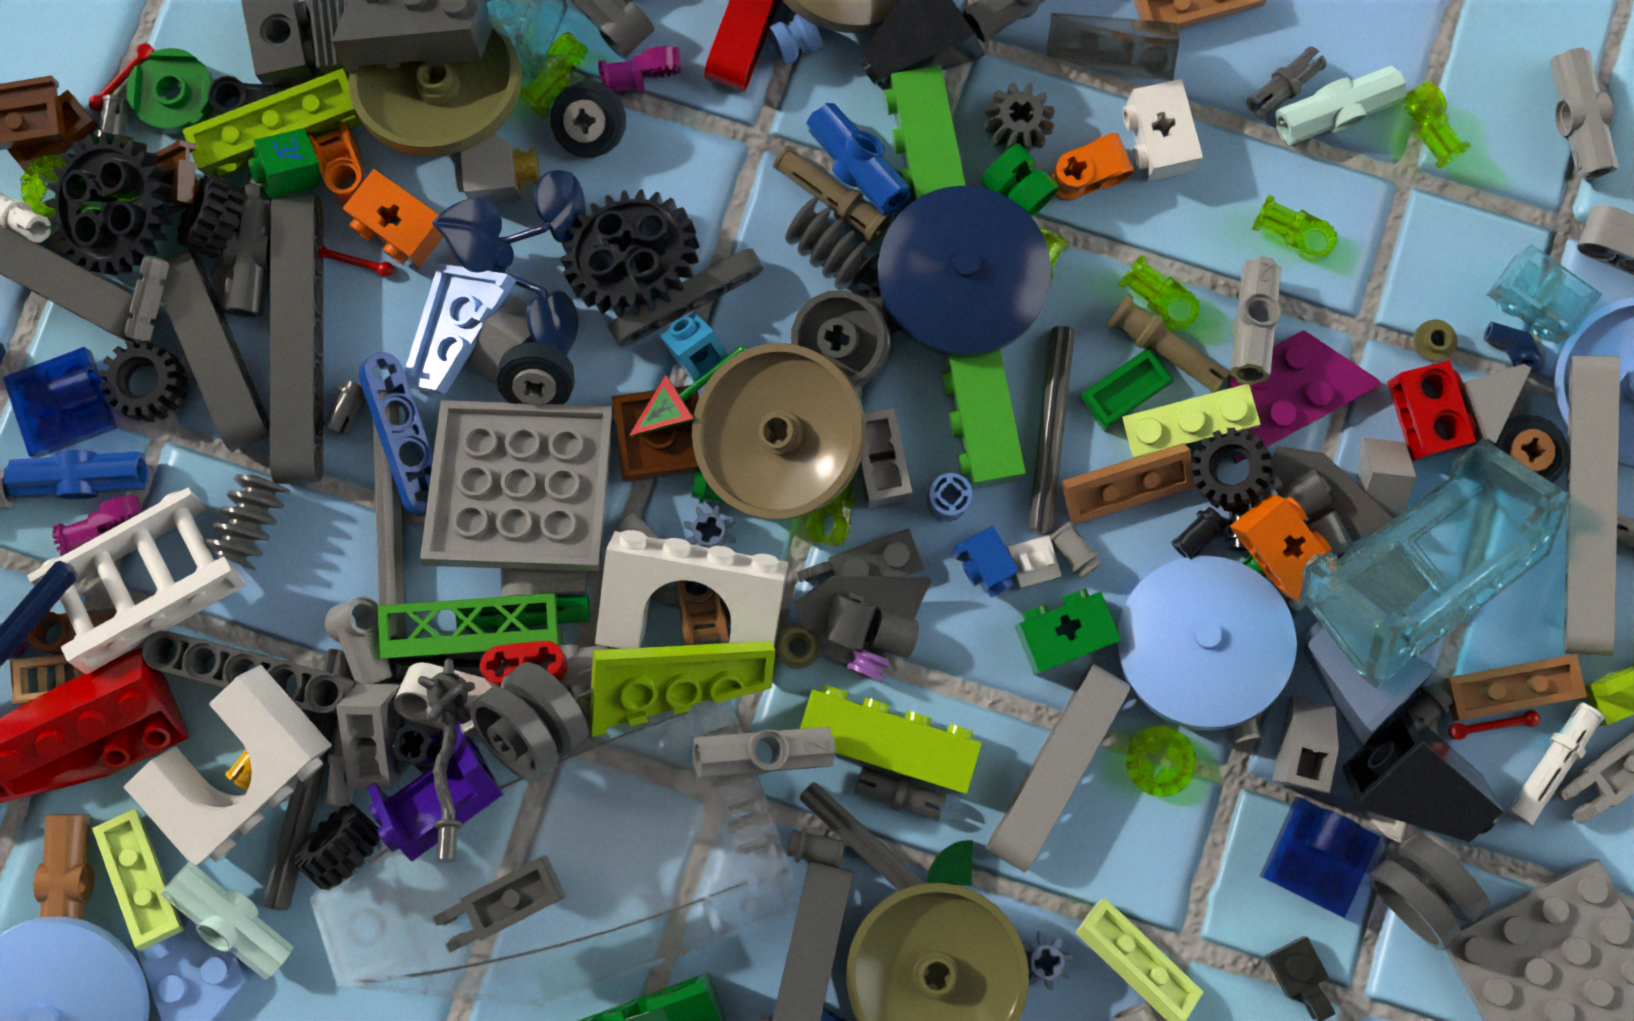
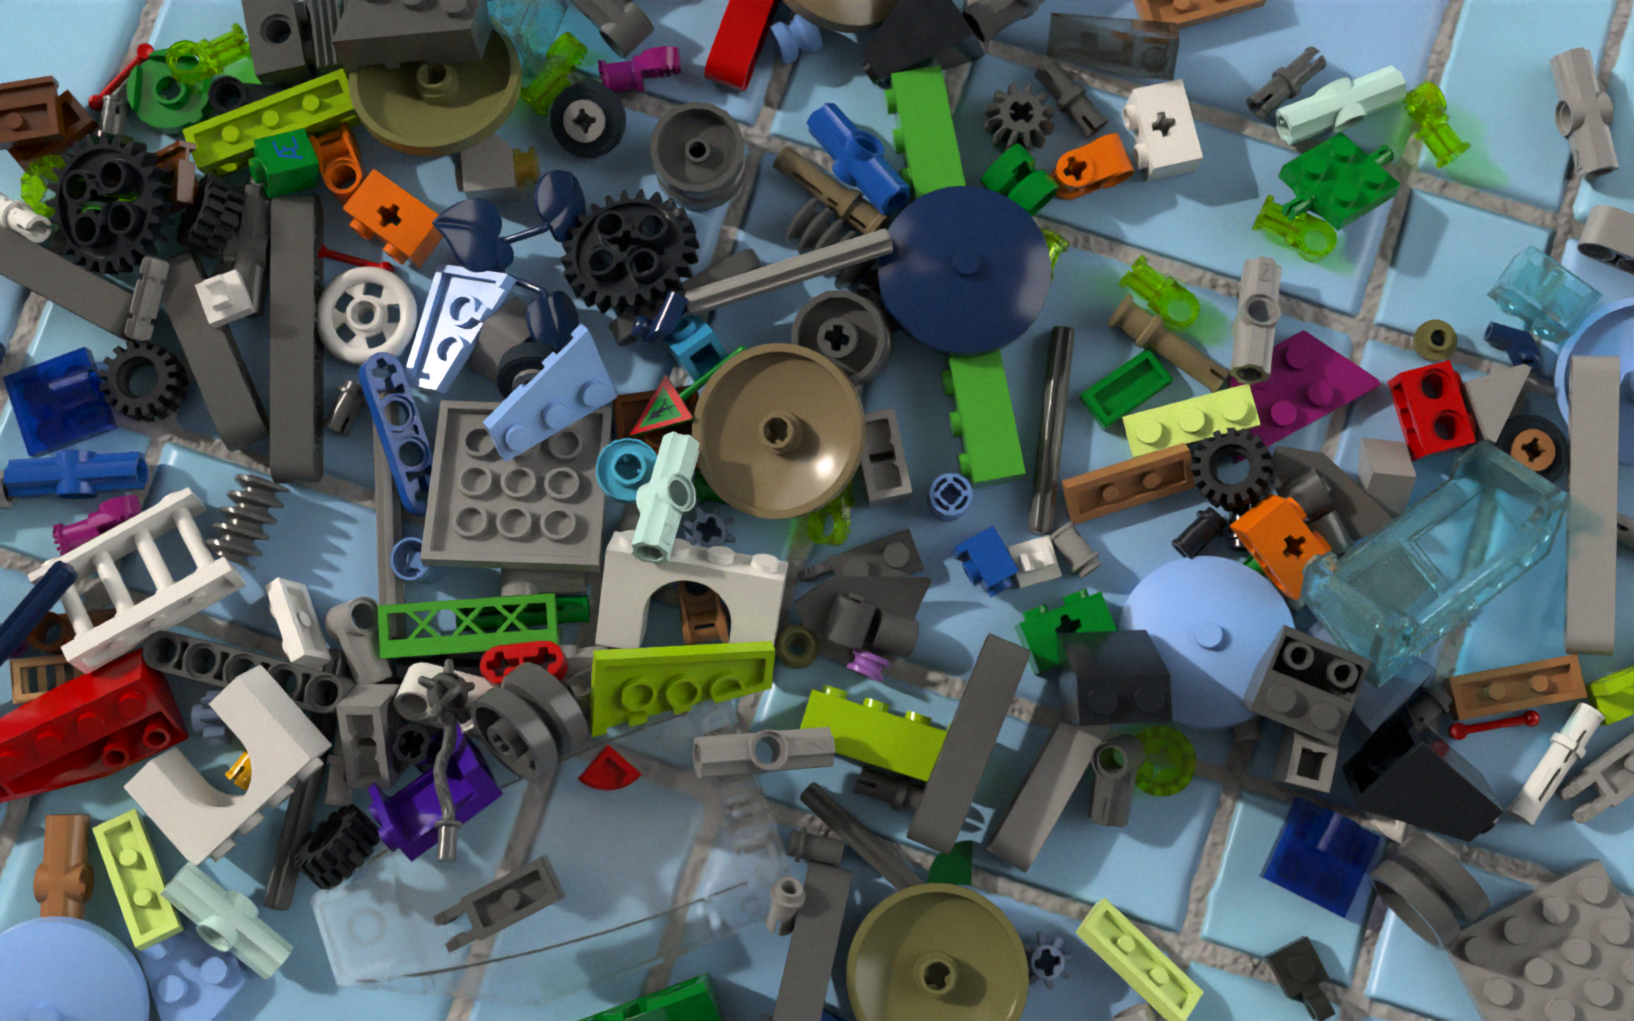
none -> clear neon green connector [166,23,252,85]
none -> sand blue gear [191,690,237,747]
none -> white tile [195,269,255,328]
none -> white plate [265,577,332,669]
none -> white plate [315,267,418,366]
none -> medium blue wheel [390,537,449,584]
none -> light blue wing [483,323,617,462]
none -> red tile [577,744,642,791]
none -> medium azure plate [595,438,657,504]
none -> dark blue arm [631,291,689,345]
none -> light aqua piece [631,432,700,565]
none -> dark grey wheel [650,102,746,211]
none -> light grey axle [685,229,893,316]
none -> light grey pin [765,877,806,936]
none -> dark grey beam [906,633,1031,855]
none -> dark grey pin [1034,58,1108,138]
none -> black slope [1056,630,1173,726]
none -> dark grey piece [1087,734,1146,828]
none -> dark grey slope [1241,625,1372,746]
none -> green plate [1278,132,1401,231]

